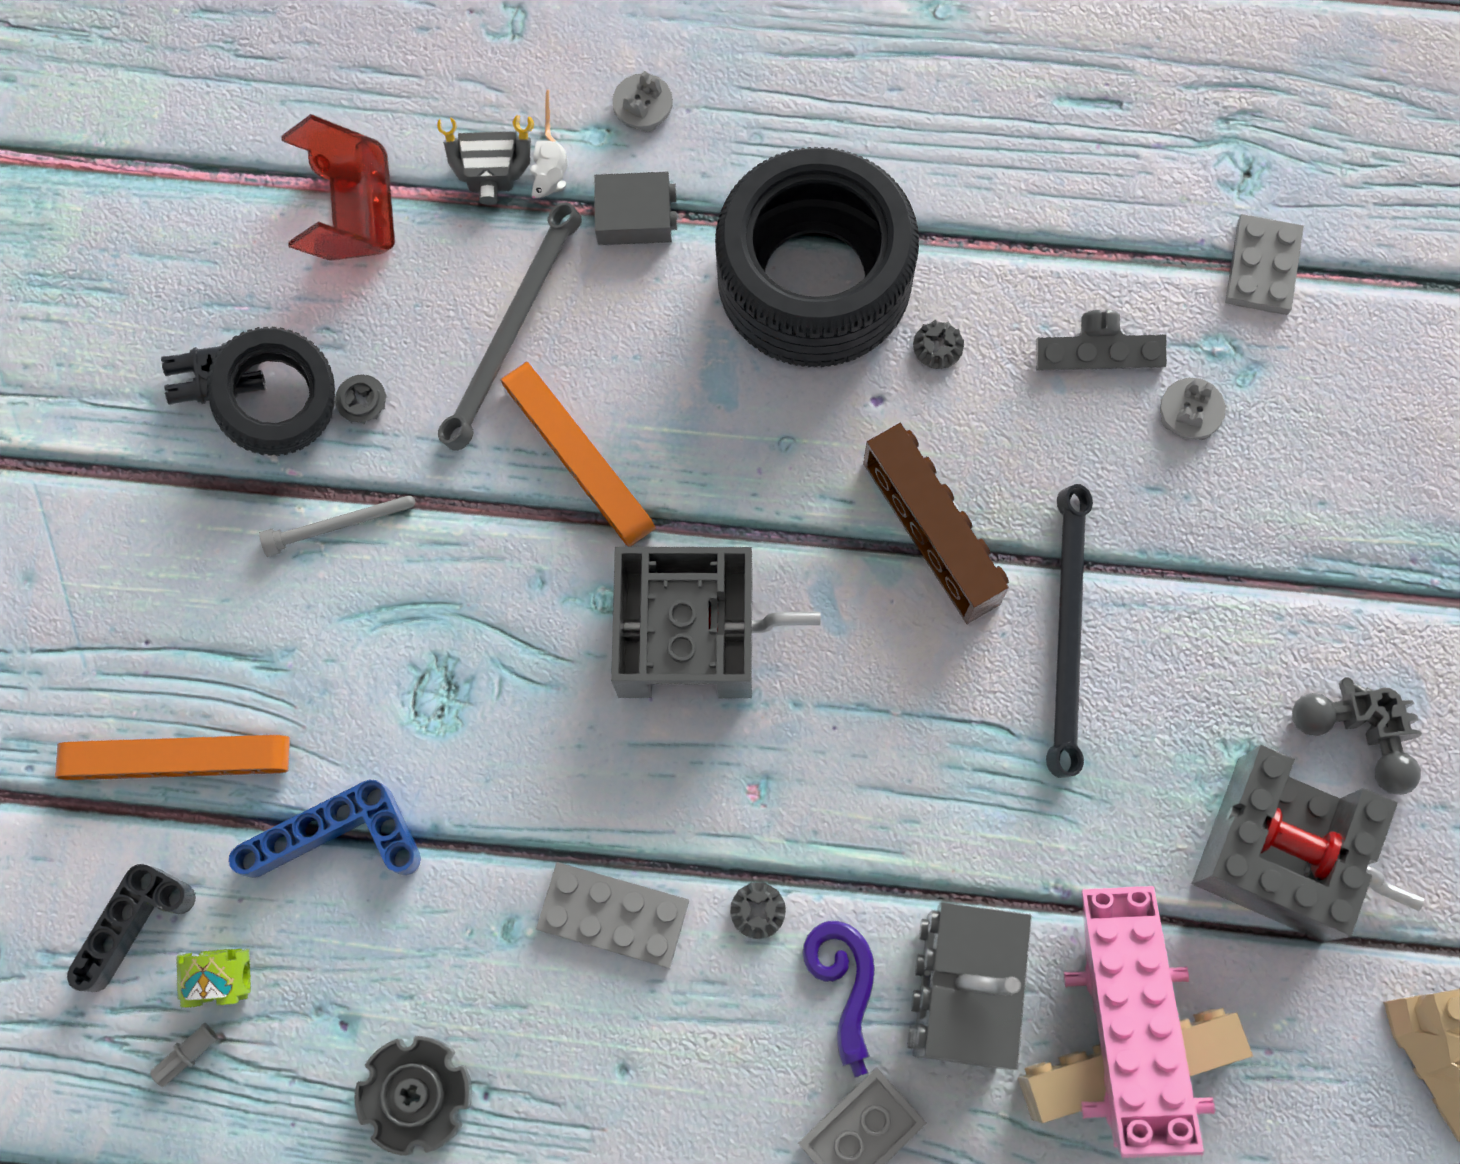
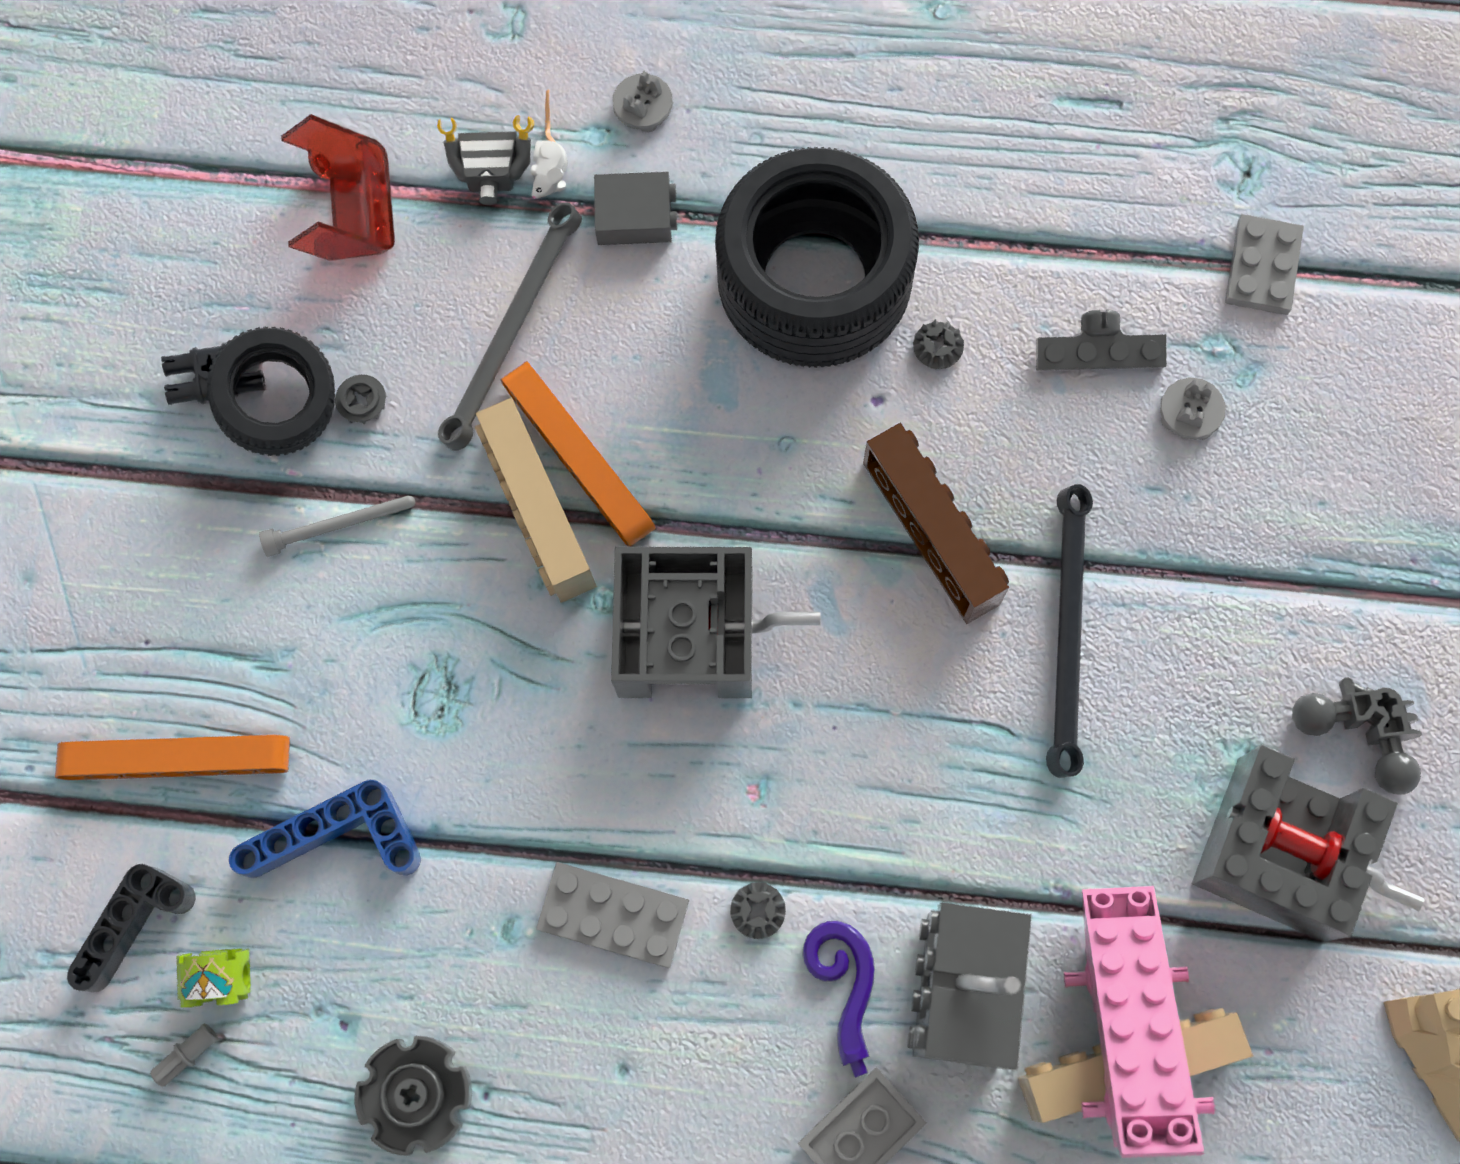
none -> tan brick [474,397,597,603]

